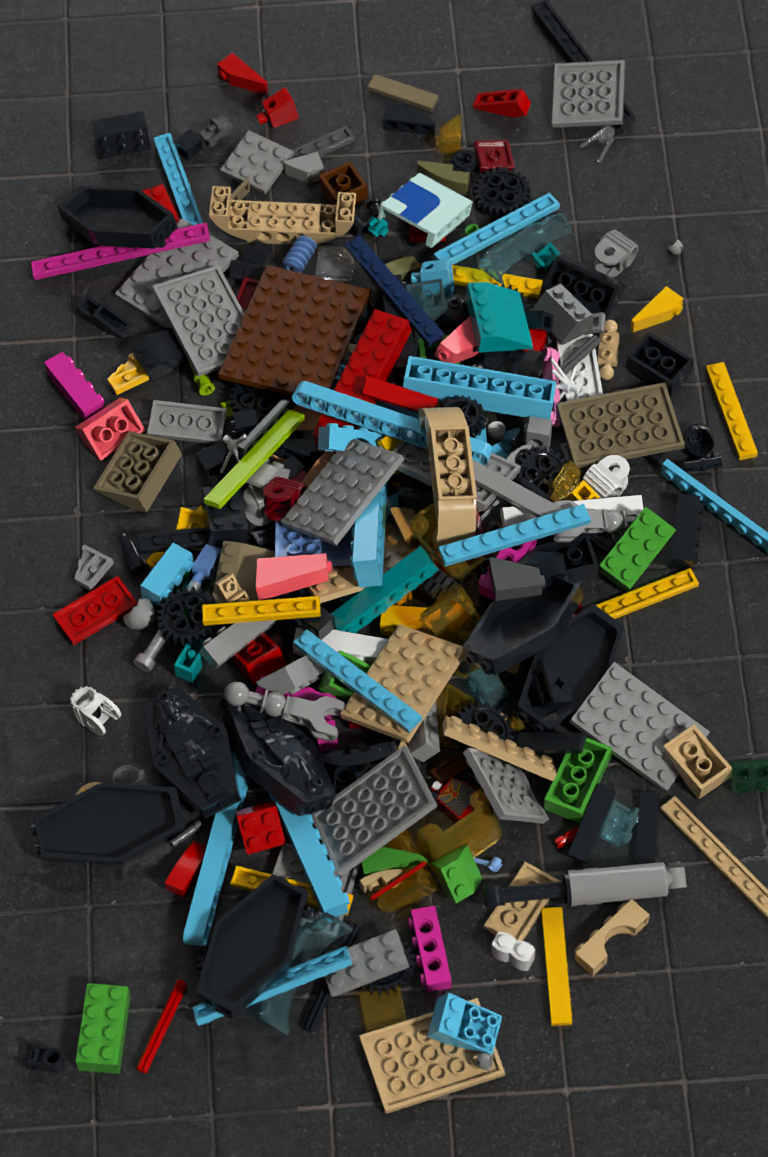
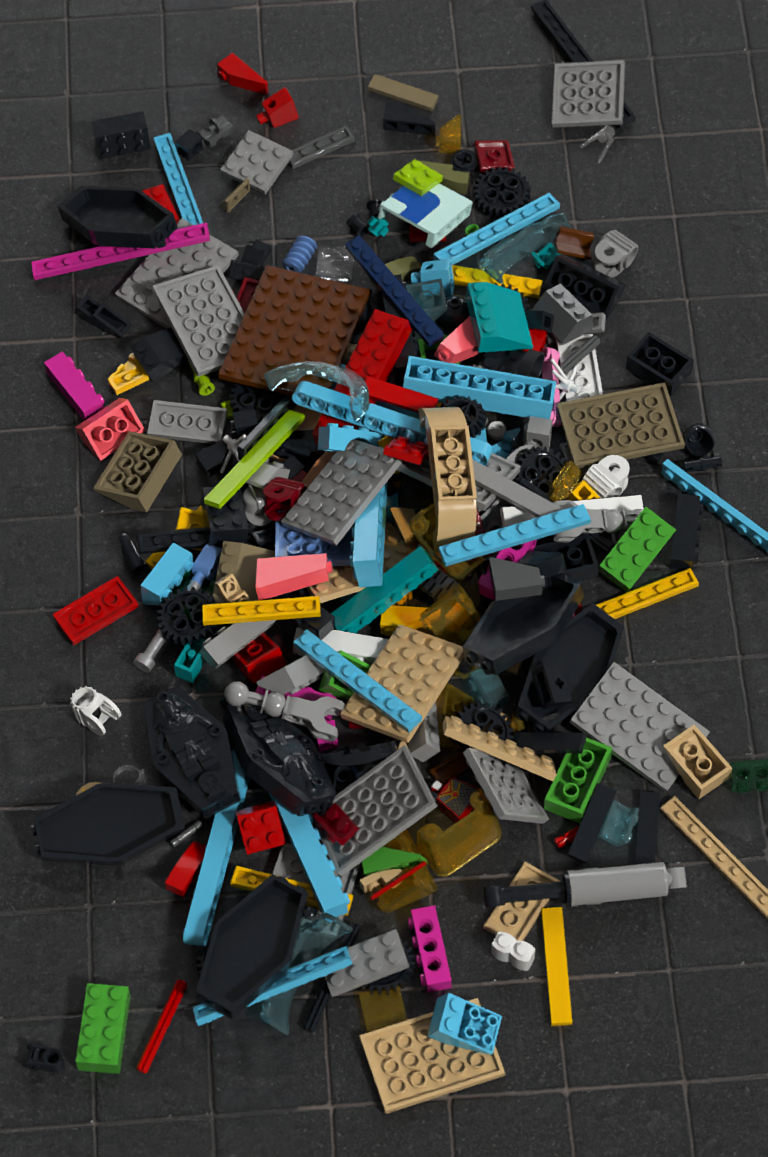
light grey wing [74,545,114,591] -> none
light grey hair [123,598,156,630] -> none
tan slope [209,186,356,246] -> none
light grey slope [284,152,324,183] -> none
reddish brown brick [319,161,368,205] -> none
bright green slope [432,844,483,903] -> none
red slope [473,89,531,117] -> none
light blue hand [474,856,502,872] -> none
light grey hinge [476,1053,493,1071] -> none
tan arch [575,899,650,977] -> none
tan plate [598,320,619,380] -> none
yellow slope [630,286,683,332] -> none
light grey hinge [667,239,683,255] -> none
yellow plate [706,362,758,461] -> none
none -> clear light blue windscreen [264,362,370,421]
none -> dark red bracket [313,803,360,846]
none -> red plate [383,436,429,465]
none -> lime plate [393,159,443,196]
none -> reddish brown panel [554,226,594,260]

